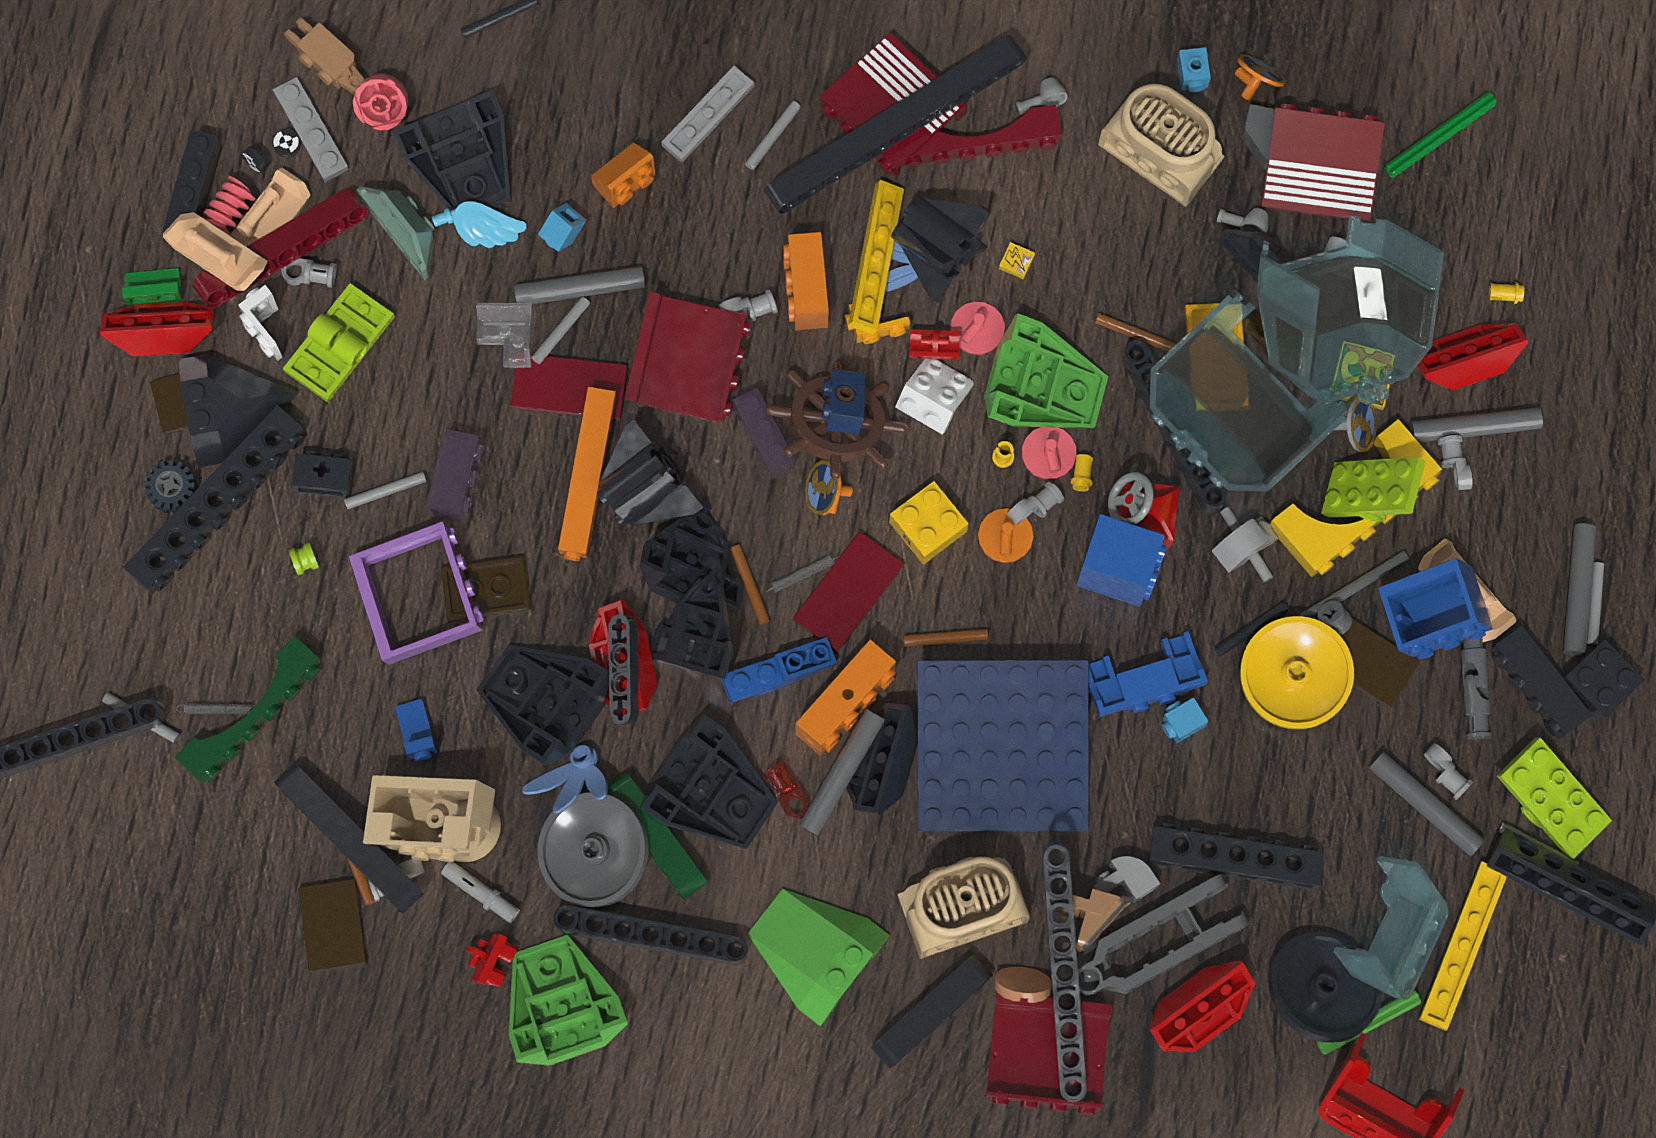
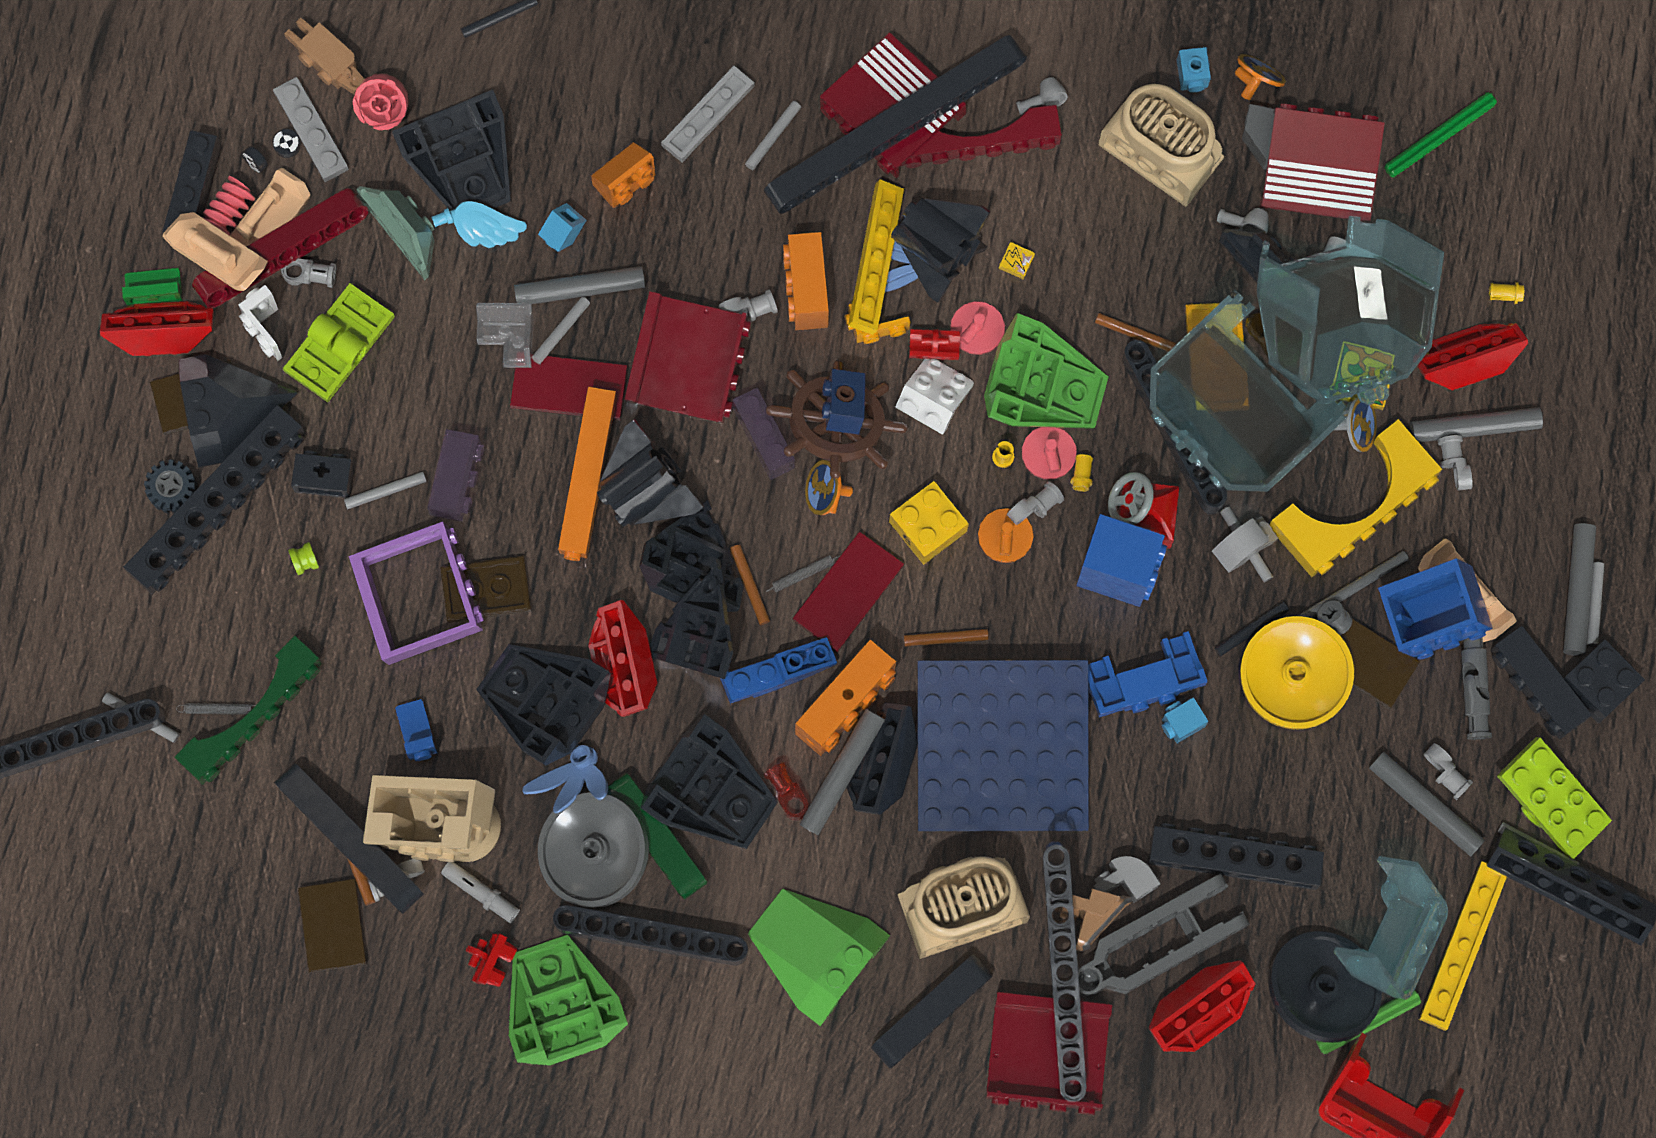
black beam [608,614,639,725] -> none
nougat tile [994,967,1052,1003] -> none
lime plate [1321,457,1425,522] -> none

